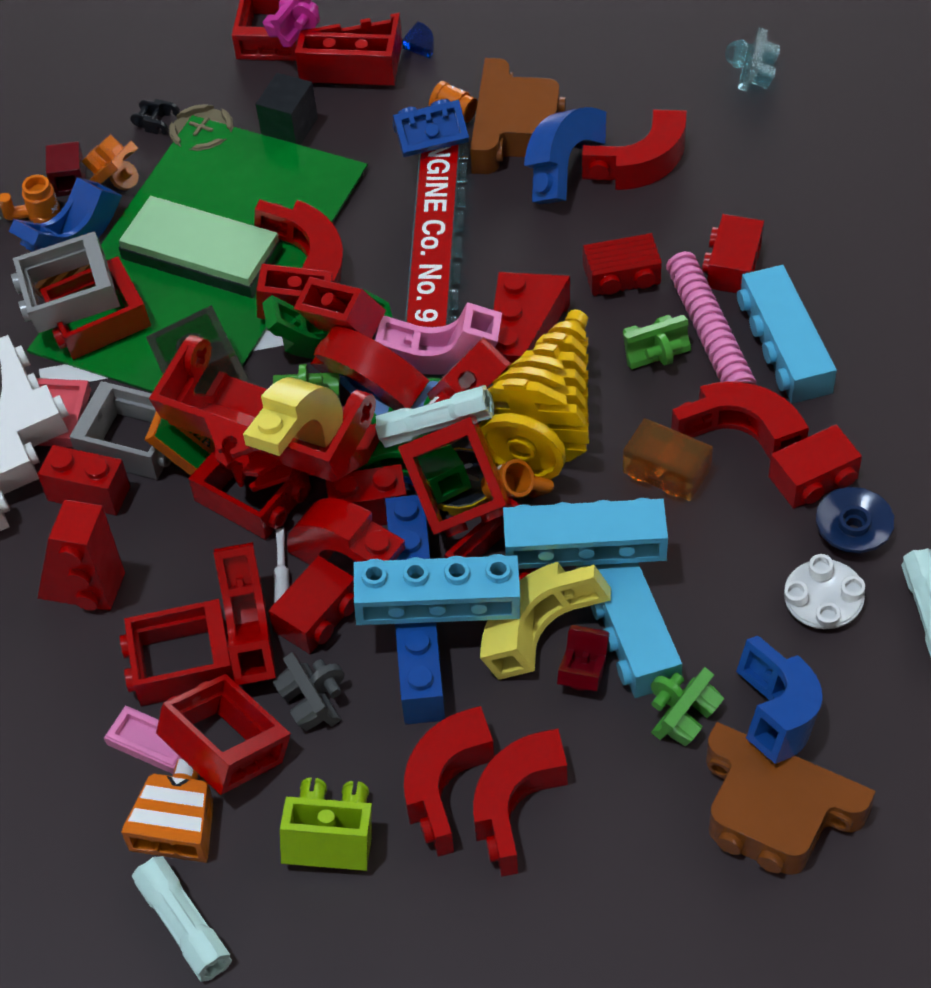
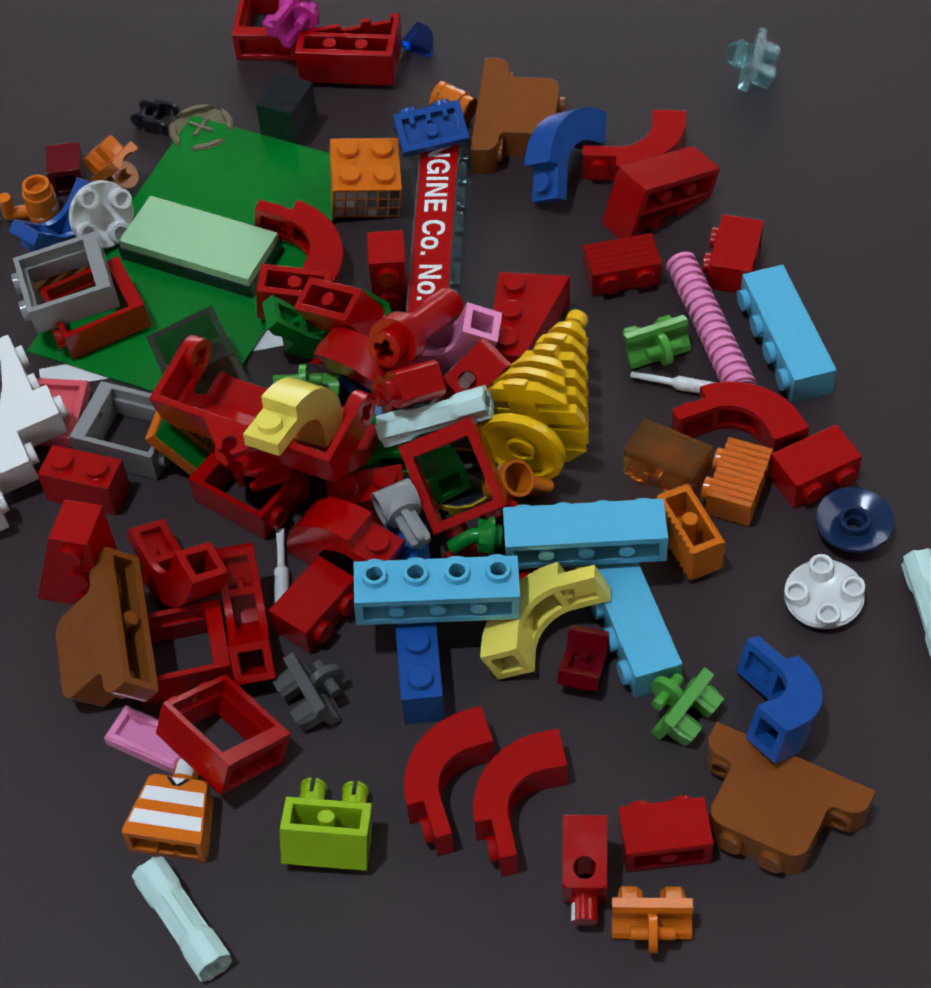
none -> dark orange brick [56,547,159,707]
none -> white dish [69,180,134,249]
none -> red arch [127,519,229,608]
none -> orange brick [329,138,402,218]
none -> red brick [367,230,409,311]
none -> red piece [368,288,463,370]
none -> red brick [371,359,446,412]
none -> light grey axle [371,478,431,550]
none -> green plate [447,516,503,556]
none -> red torso [562,815,608,926]
none -> red wedge [602,146,721,239]
none -> orange hips [612,886,693,954]
none -> red brick [618,795,714,873]
none -> white piece [630,371,717,394]
none -> orange brick [656,484,726,580]
none -> orange brick [700,437,773,527]

